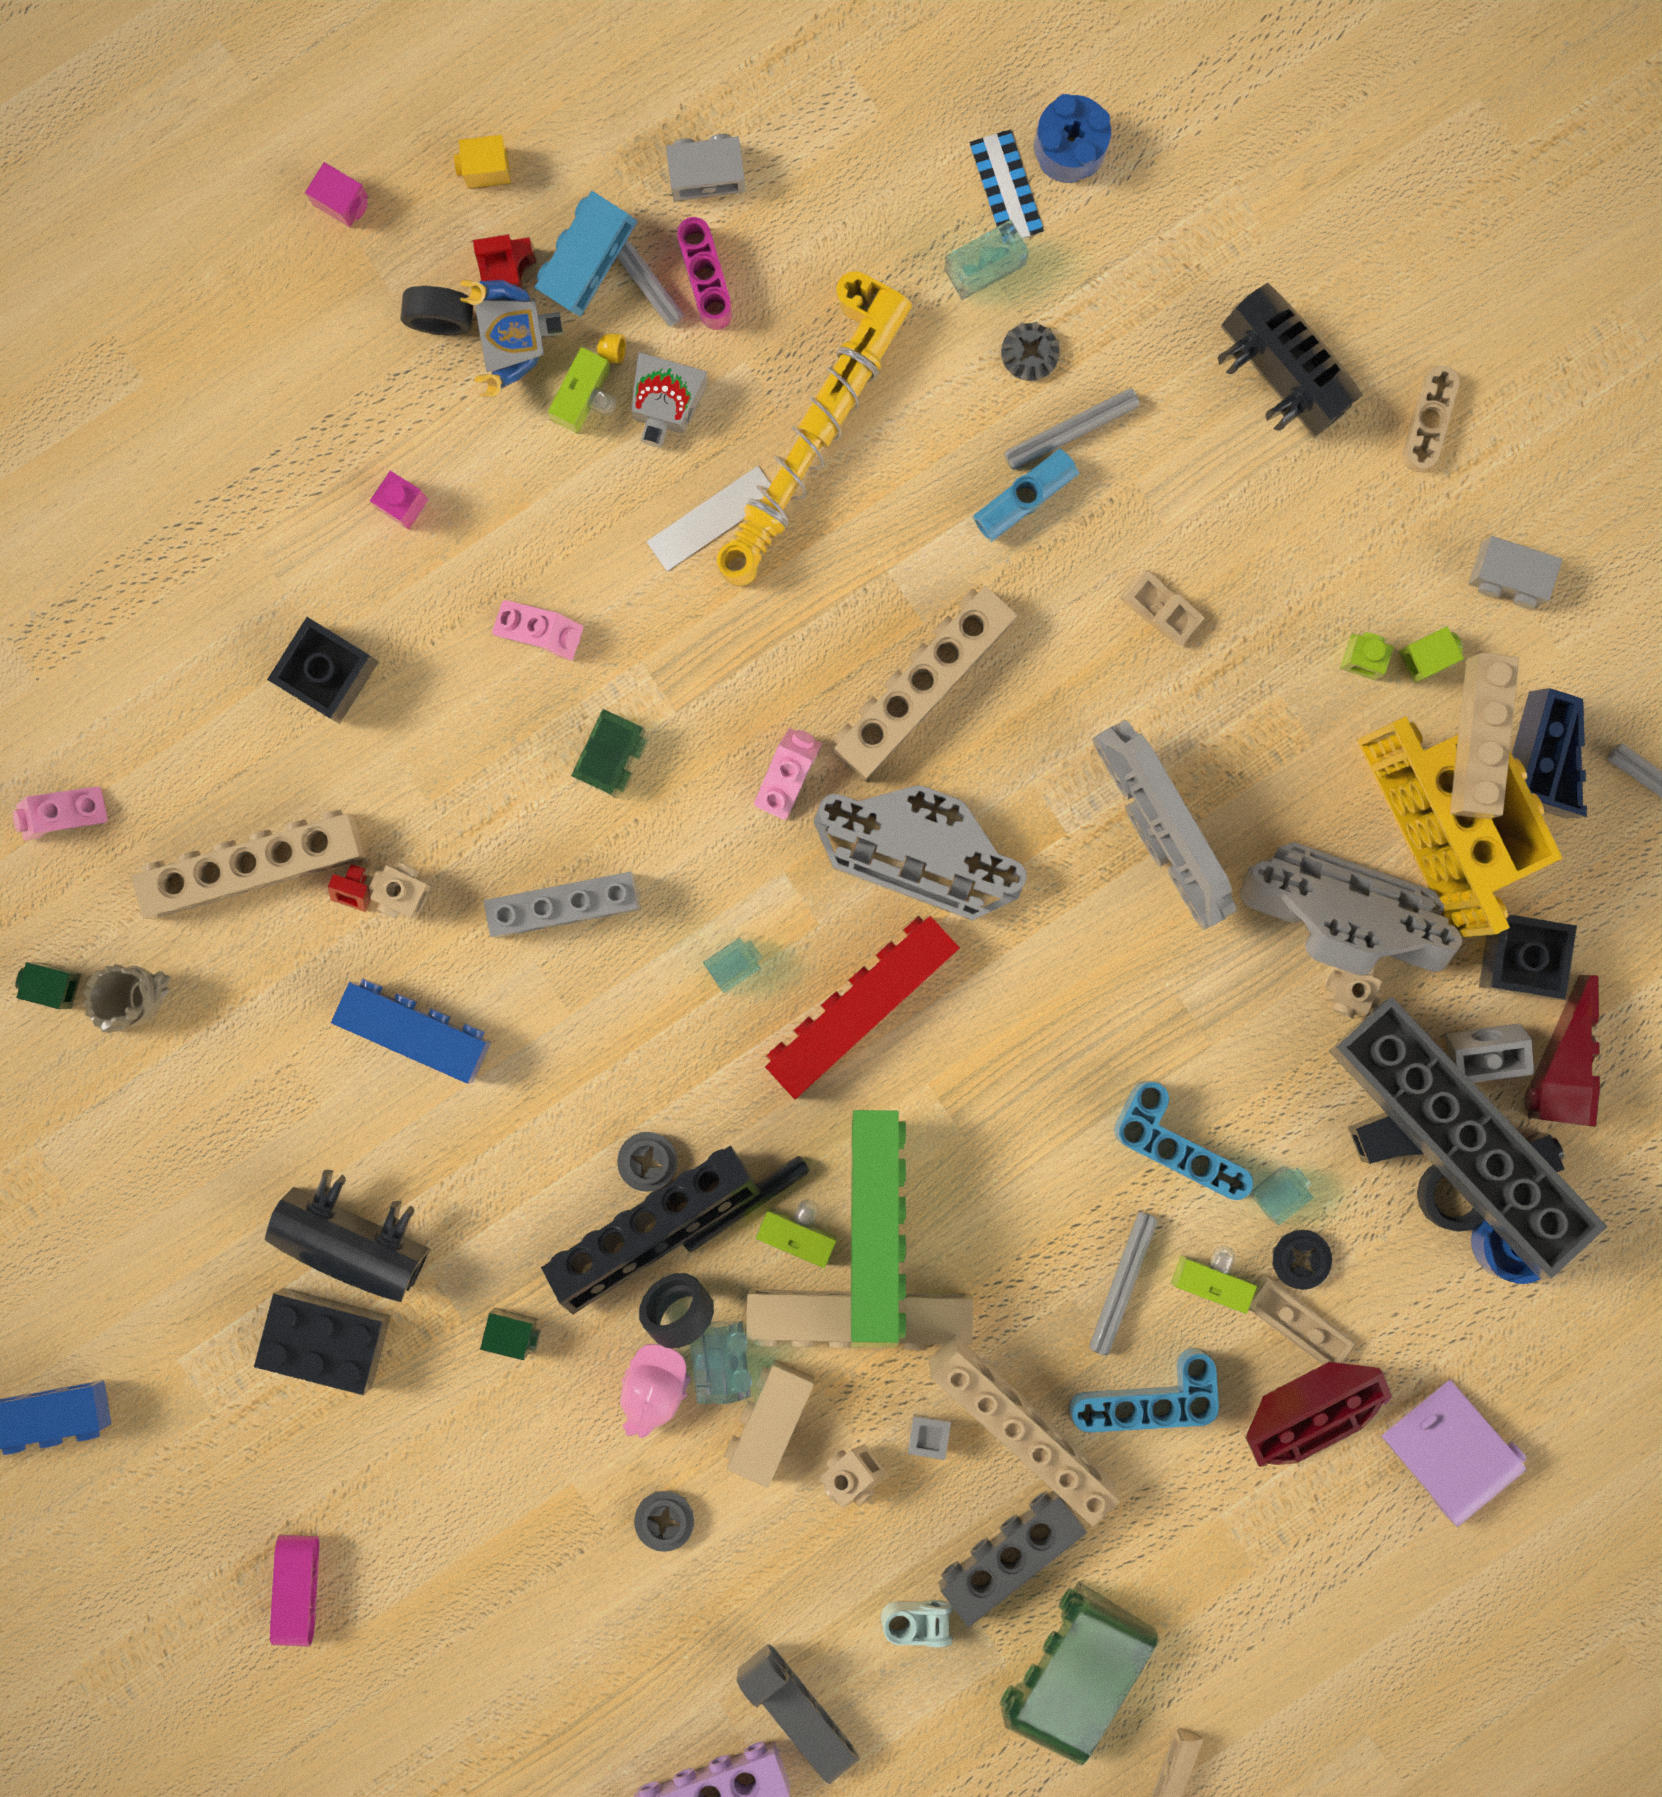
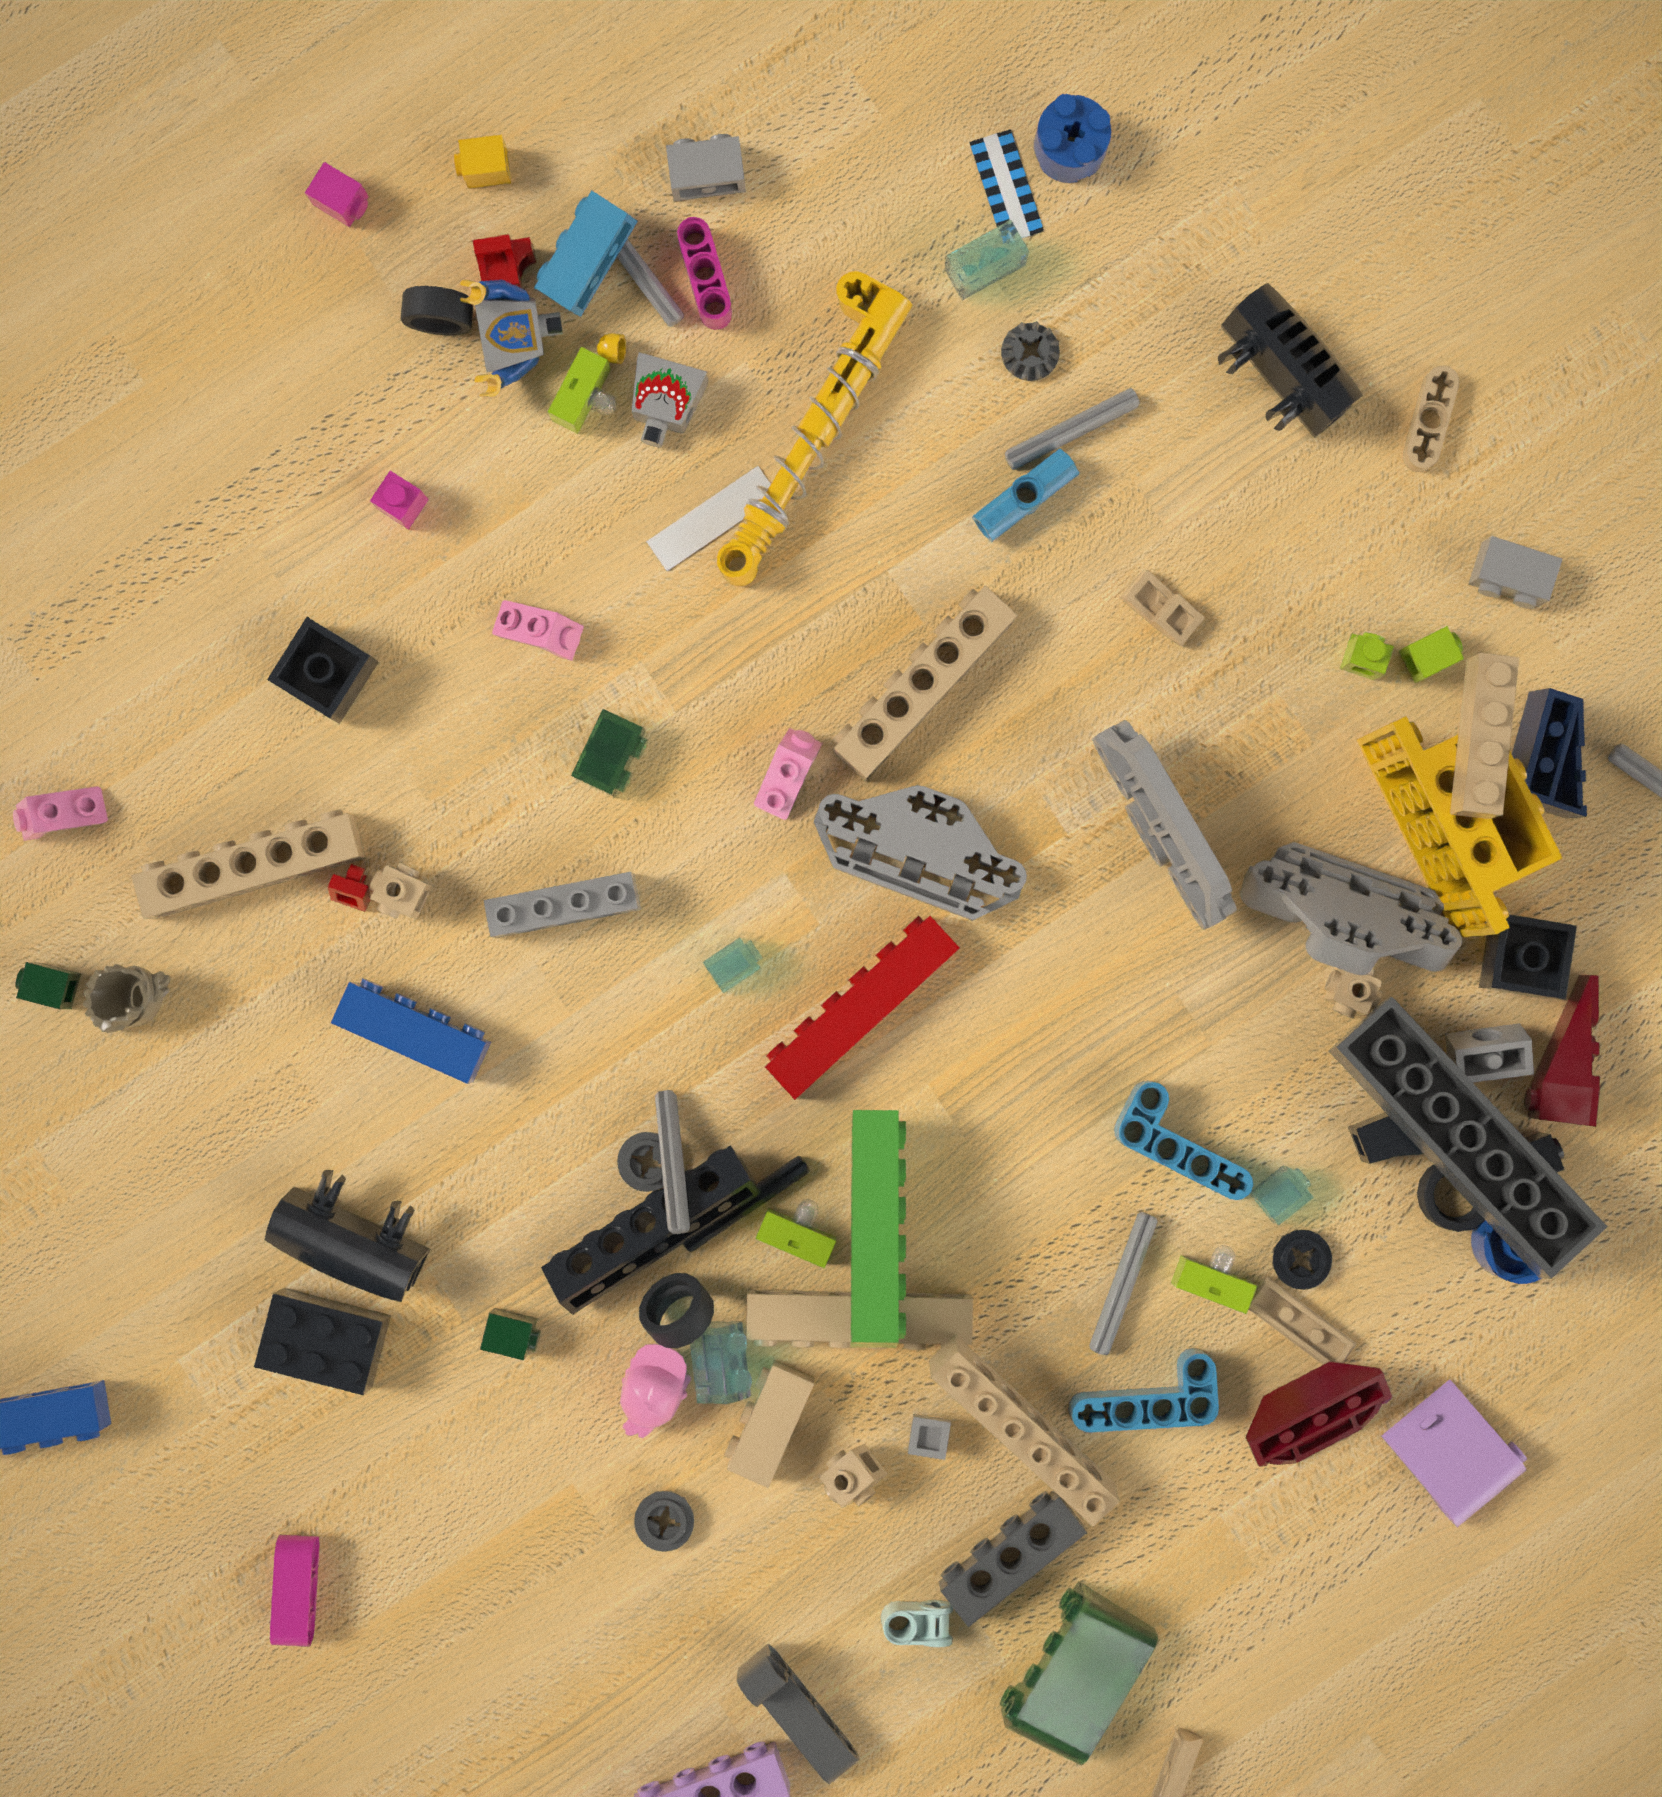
none -> light grey axle [655,1090,690,1234]

